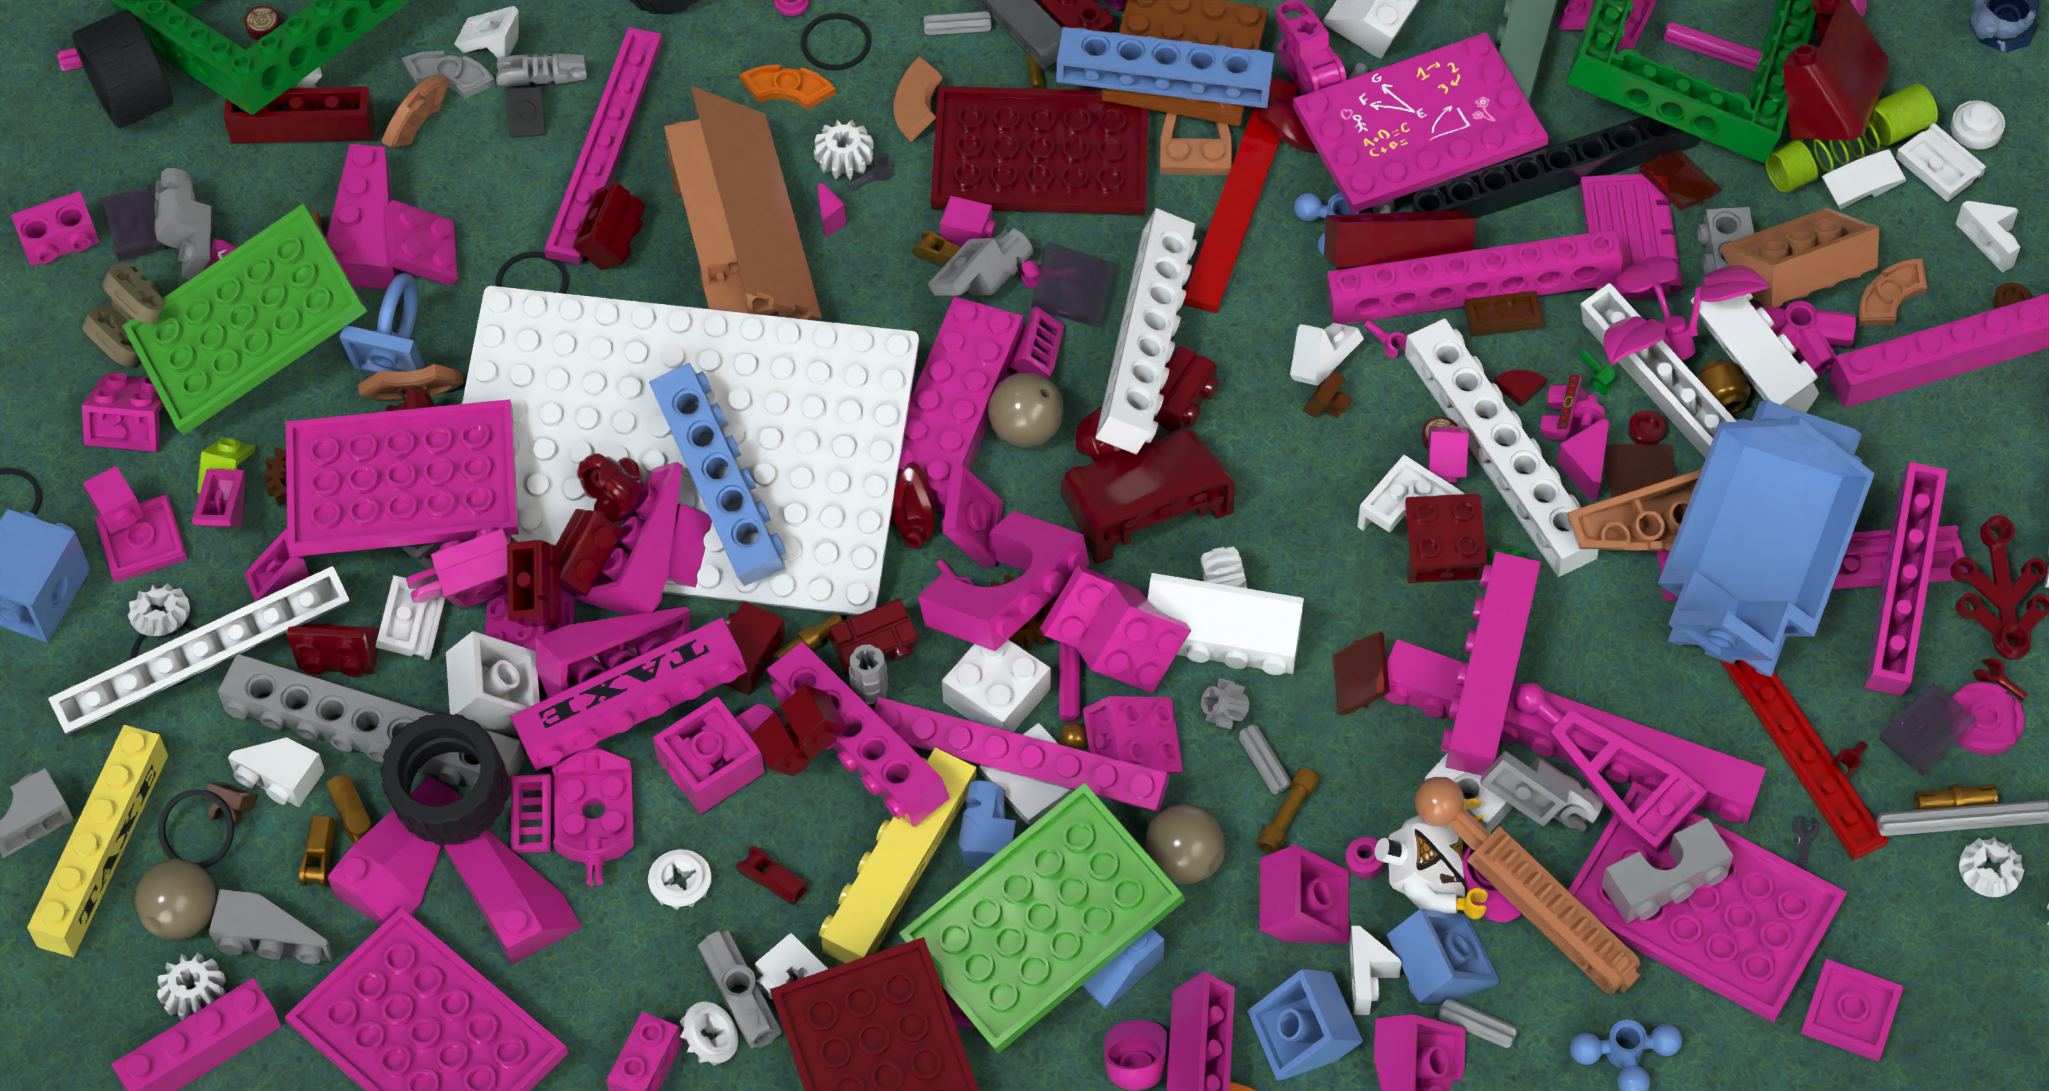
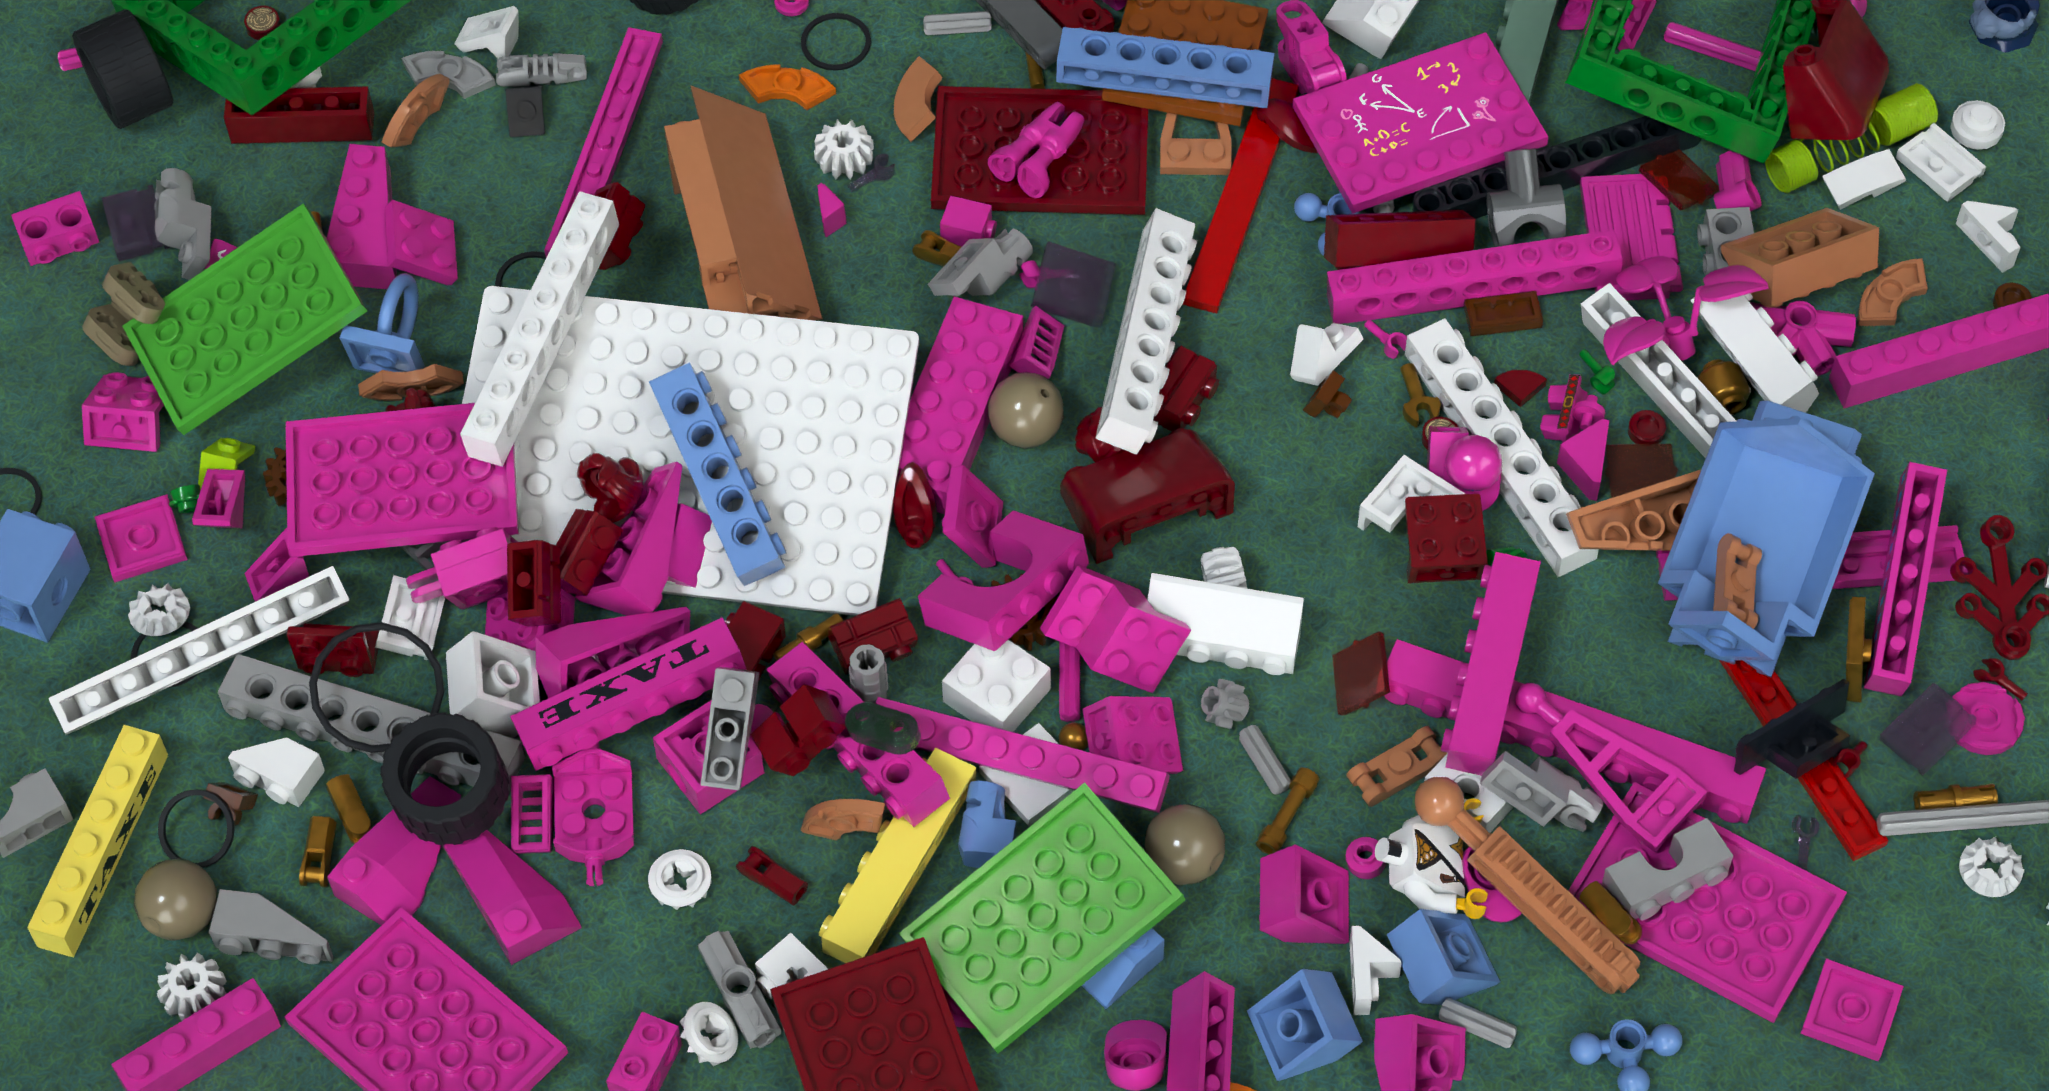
dark pink brick [83,466,143,534] -> none
none -> green plate [169,484,201,514]
none -> black piece [309,622,445,753]
none -> white brick [460,191,619,467]
none -> light grey slope [701,667,759,791]
none -> nougat tile [801,799,885,841]
none -> clear green plate [845,702,921,754]
none -> dark pink piece [988,102,1084,198]
none -> nougat plate [1346,726,1447,807]
none -> pearl gold bar [1401,363,1441,428]
none -> dark pink cap [1443,435,1502,511]
none -> dark grey connector [1487,148,1566,247]
none -> pearl gold bar [1579,881,1642,944]
none -> nougat plate [1713,533,1762,629]
none -> dark pink piece [1714,151,1762,212]
none -> black bracket [1734,679,1850,779]
none -> pearl gold plate [1846,597,1872,703]

